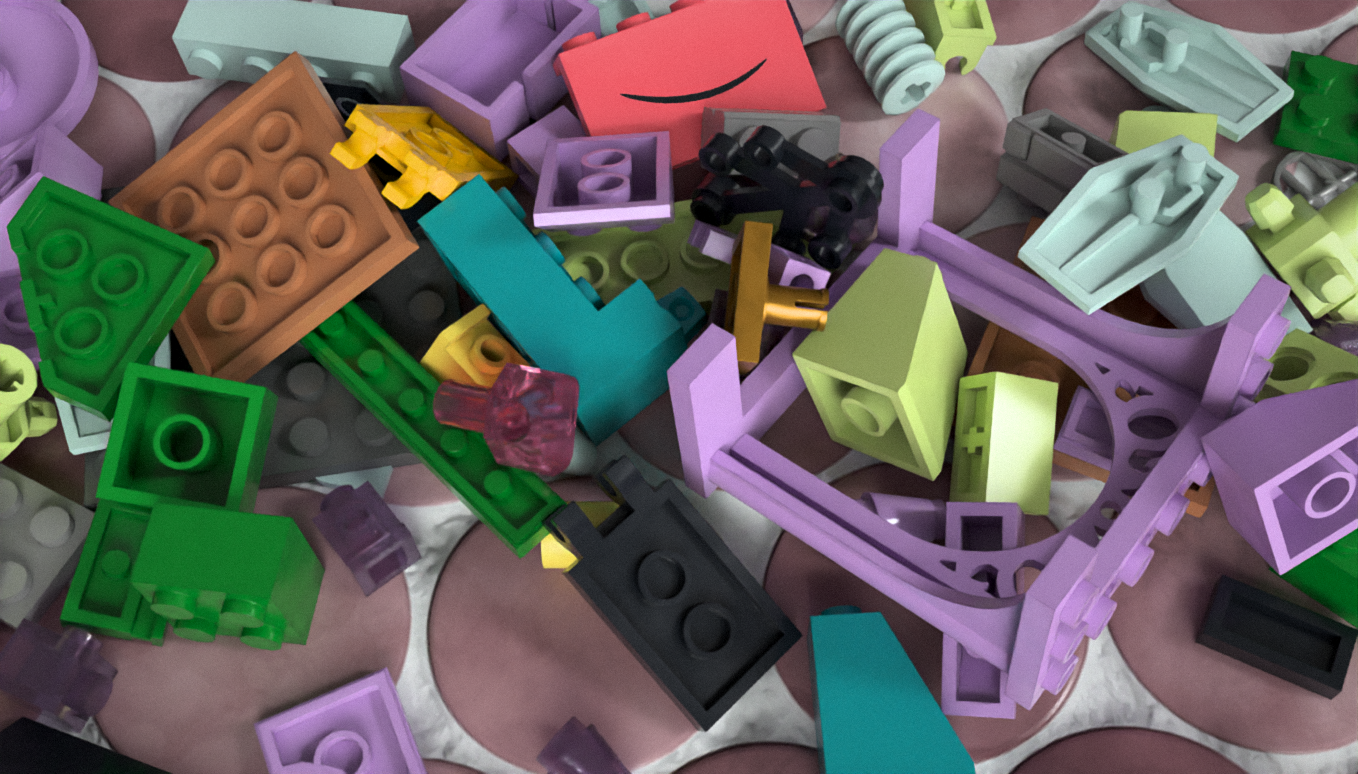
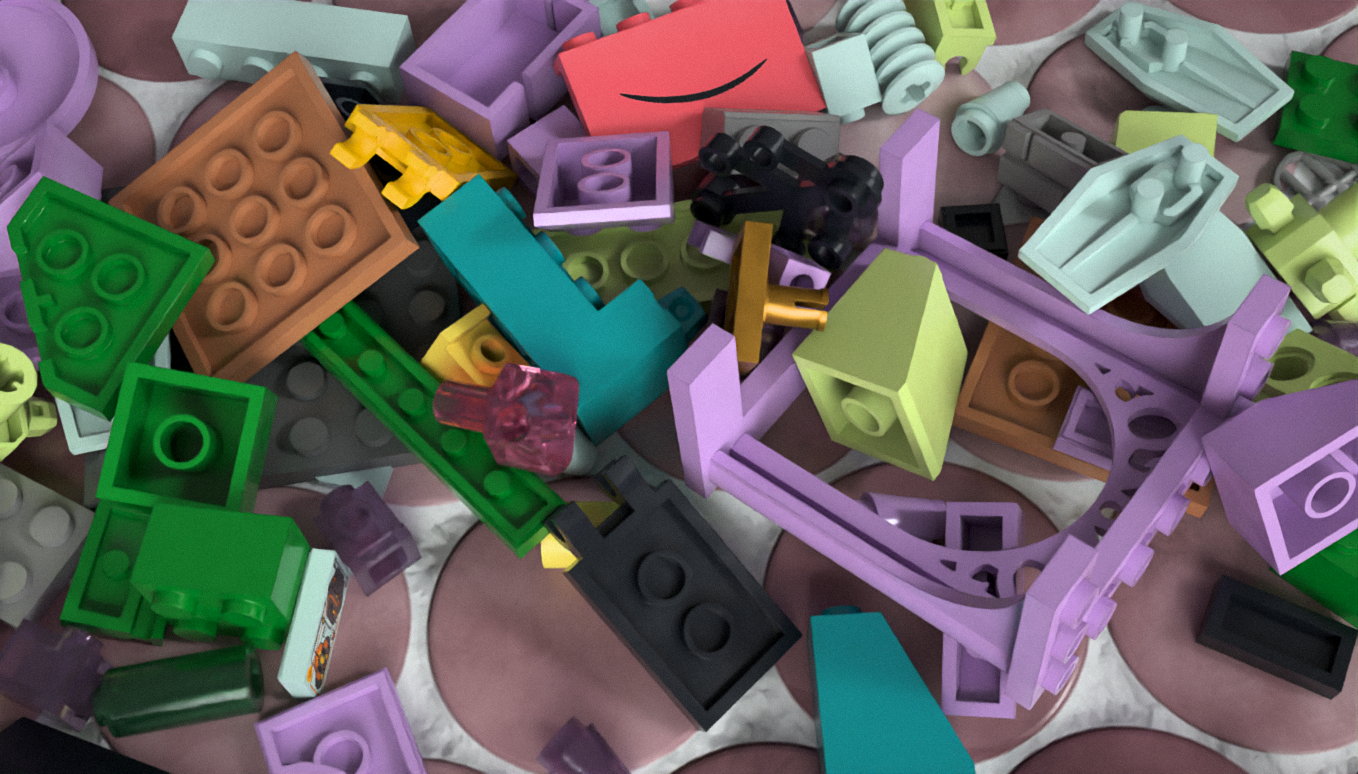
yellowish green hinge [949,371,1058,516] -> none
none -> clear green brick [93,643,265,739]
none -> light aqua tile [277,548,350,702]
none -> light aqua brick [803,32,883,125]
none -> black tile [938,203,1009,261]
none -> light aqua cone [951,81,1030,156]

